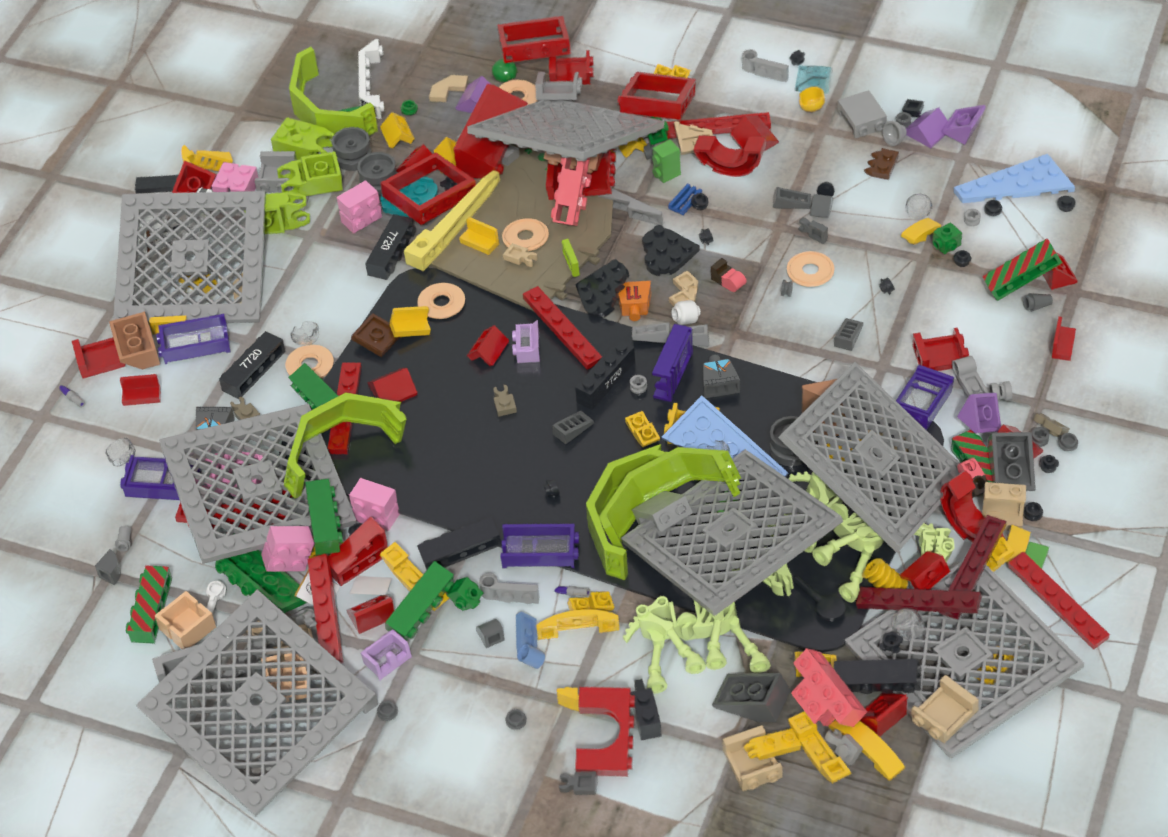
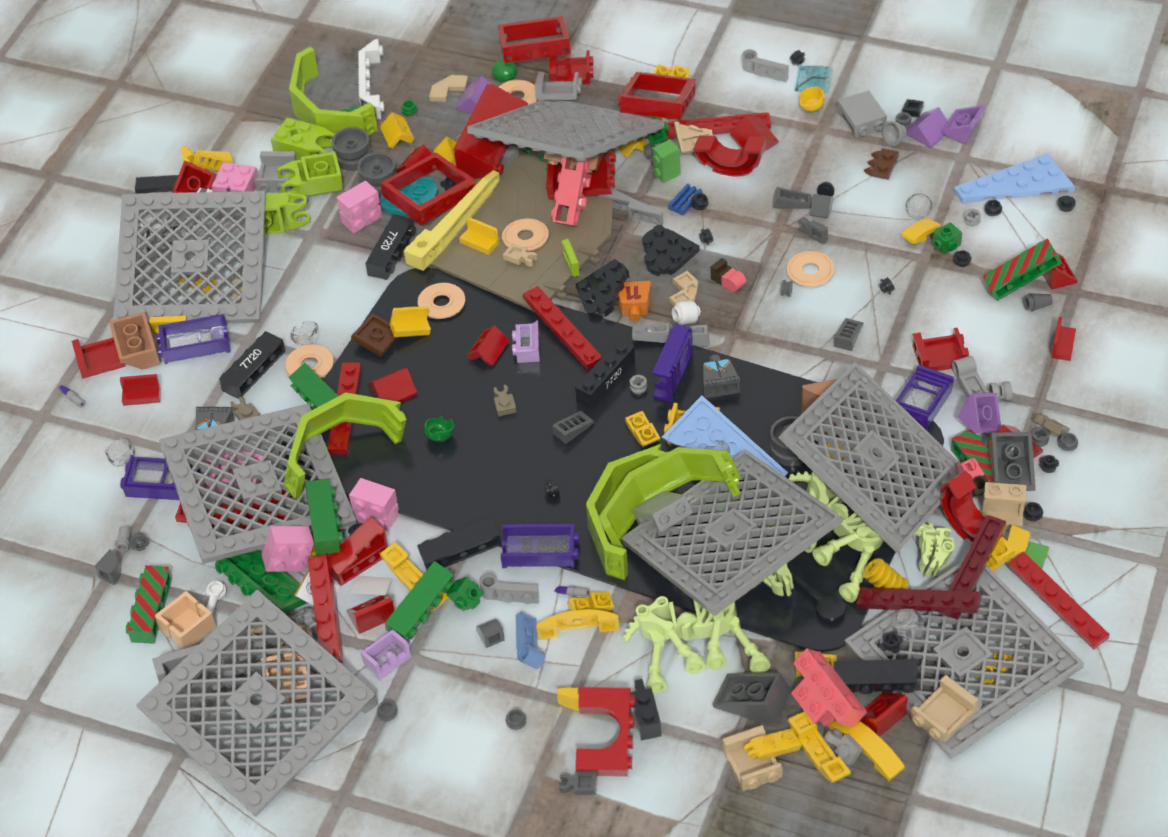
red panel [900,551,950,590] -> none
none -> dark grey plate [129,532,149,551]
none -> green hair [423,416,455,443]

